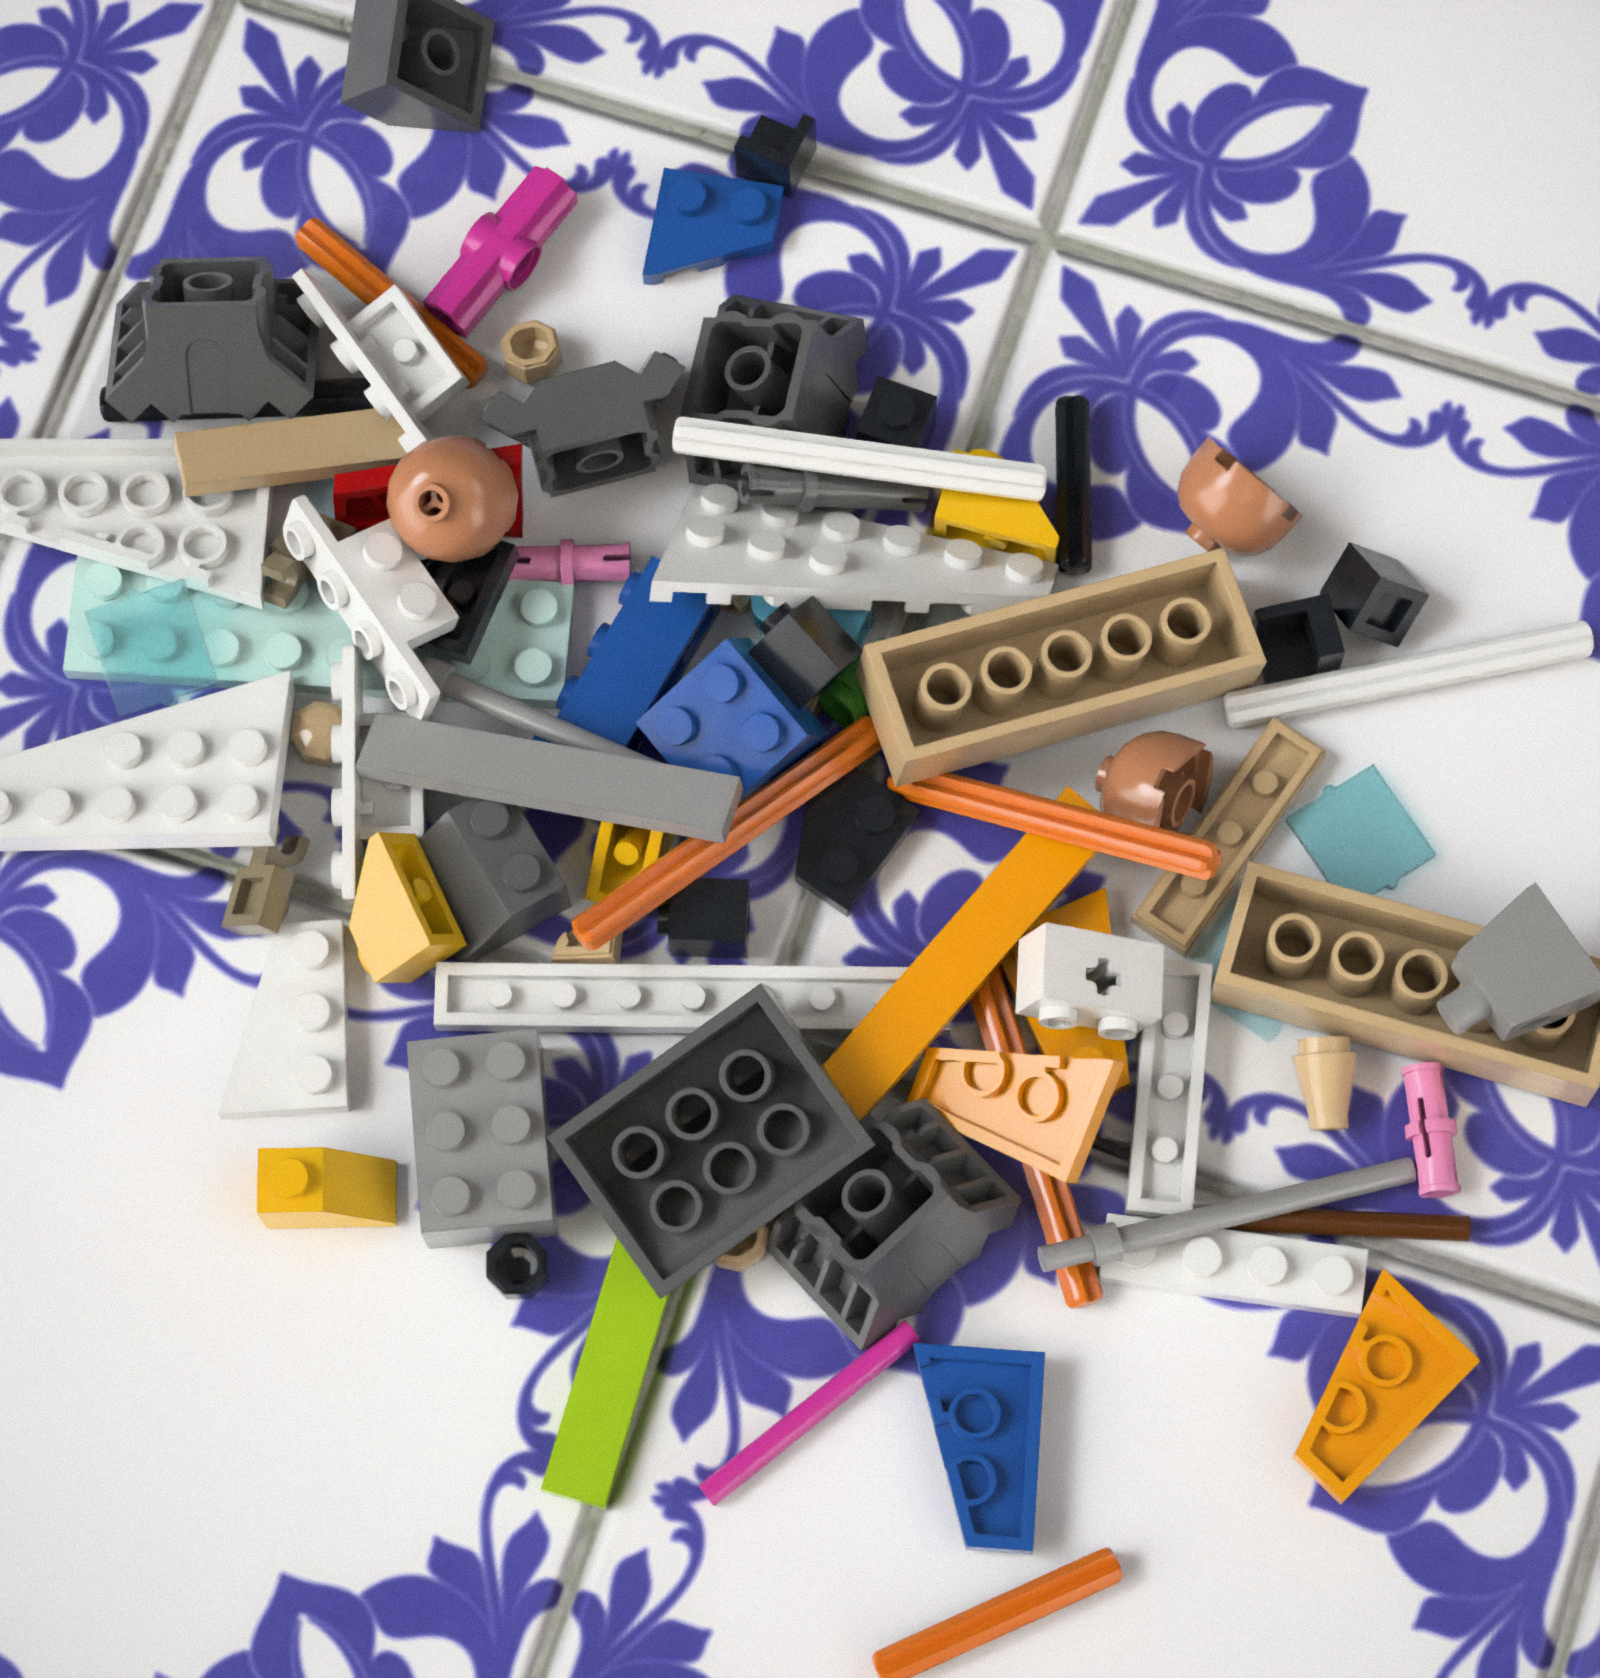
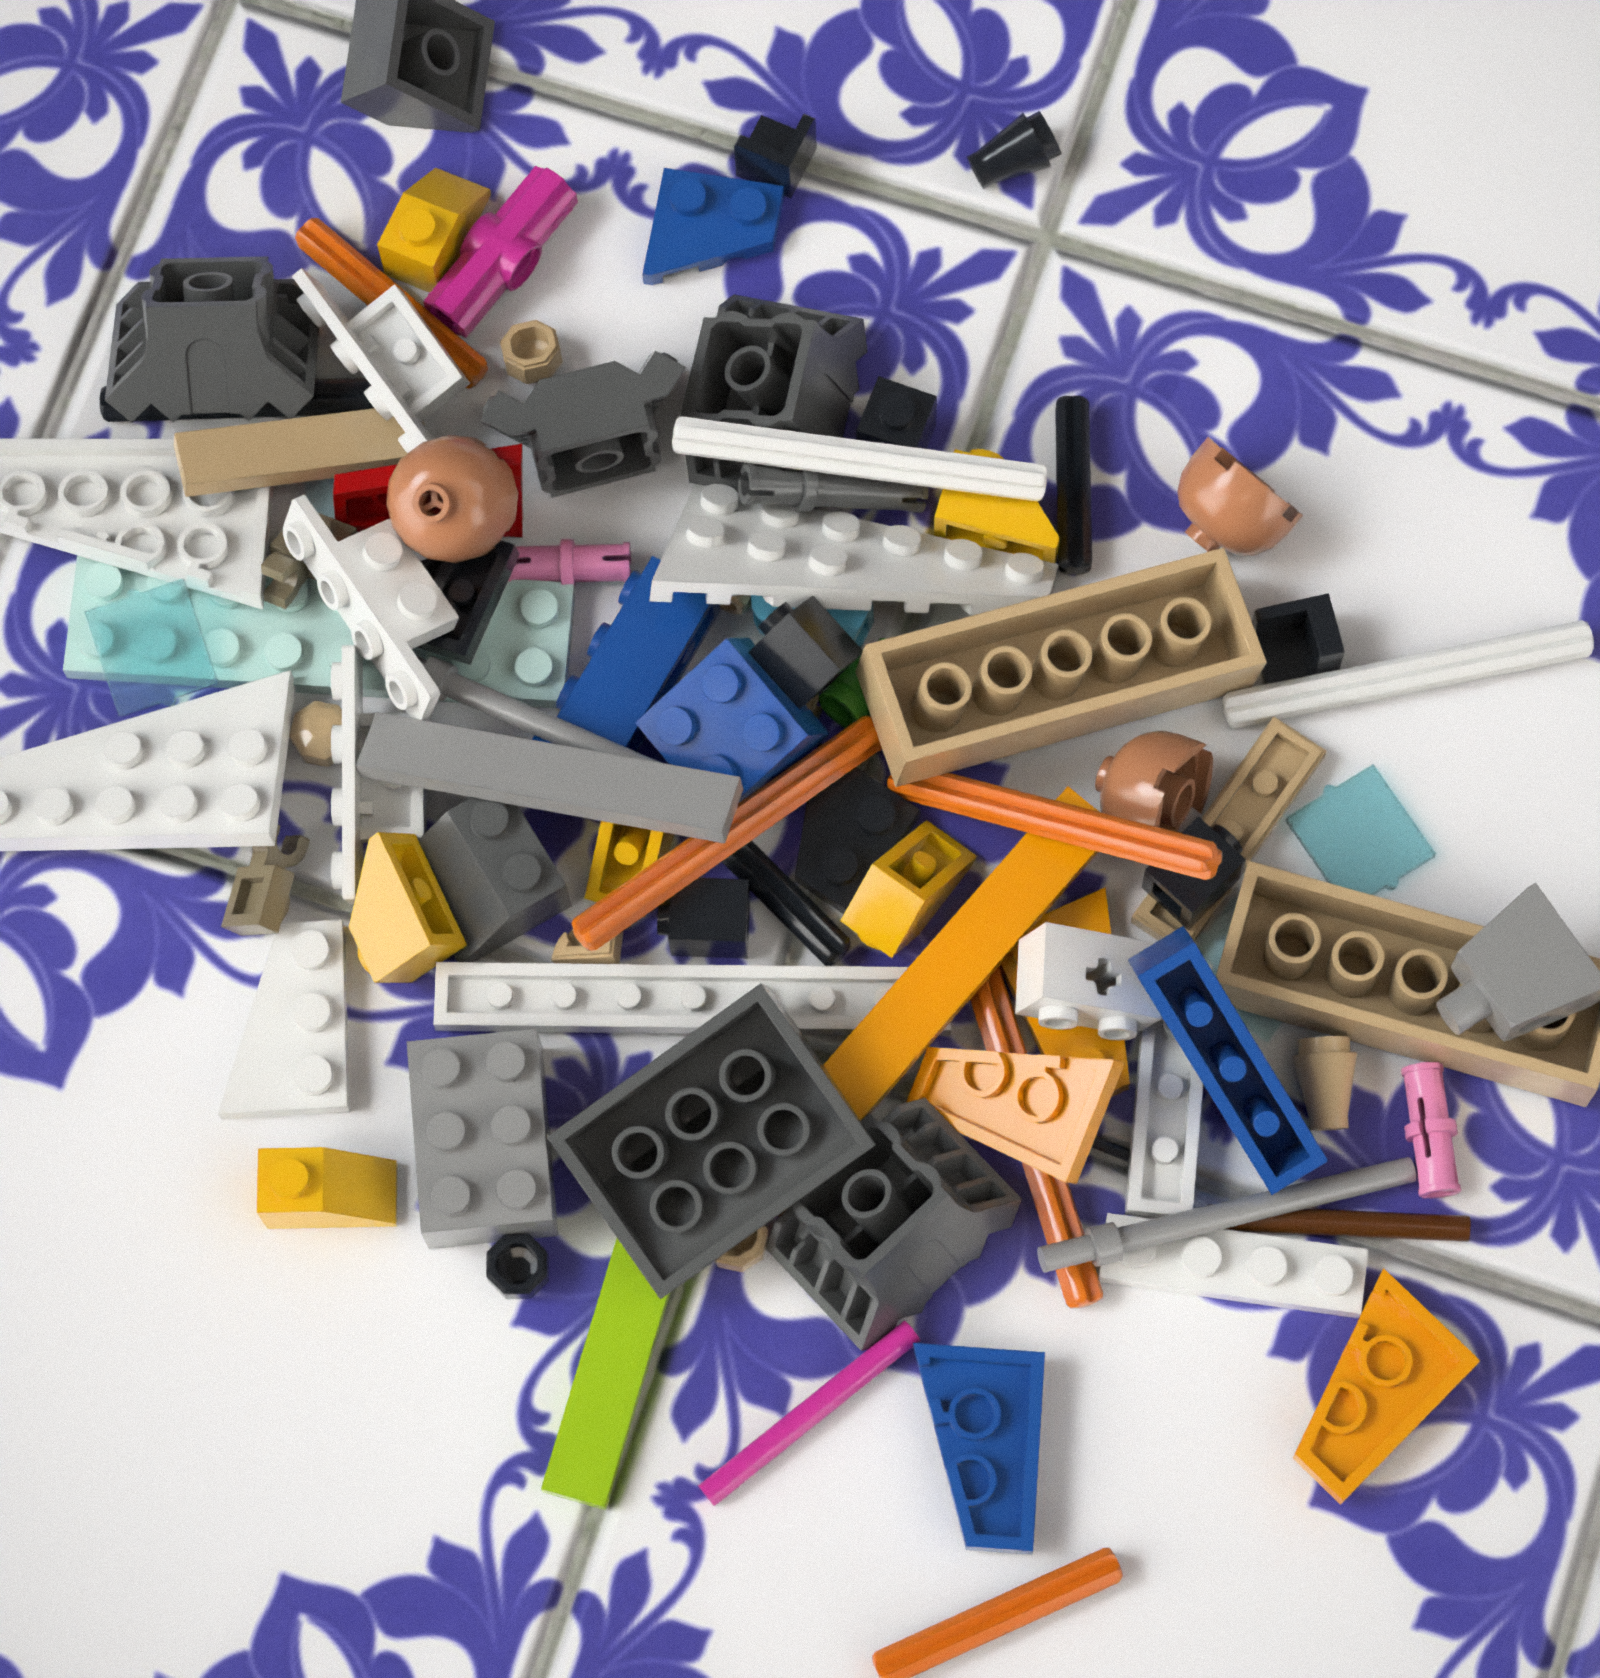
black panel [1320,542,1429,647] -> none
none -> yellow slope [377,167,491,293]
none -> black axle [722,841,851,966]
none -> yellow slope [840,820,978,958]
none -> black cone [966,111,1062,189]
none -> blue brick [1128,926,1328,1195]
none -> black brick [1141,816,1246,930]

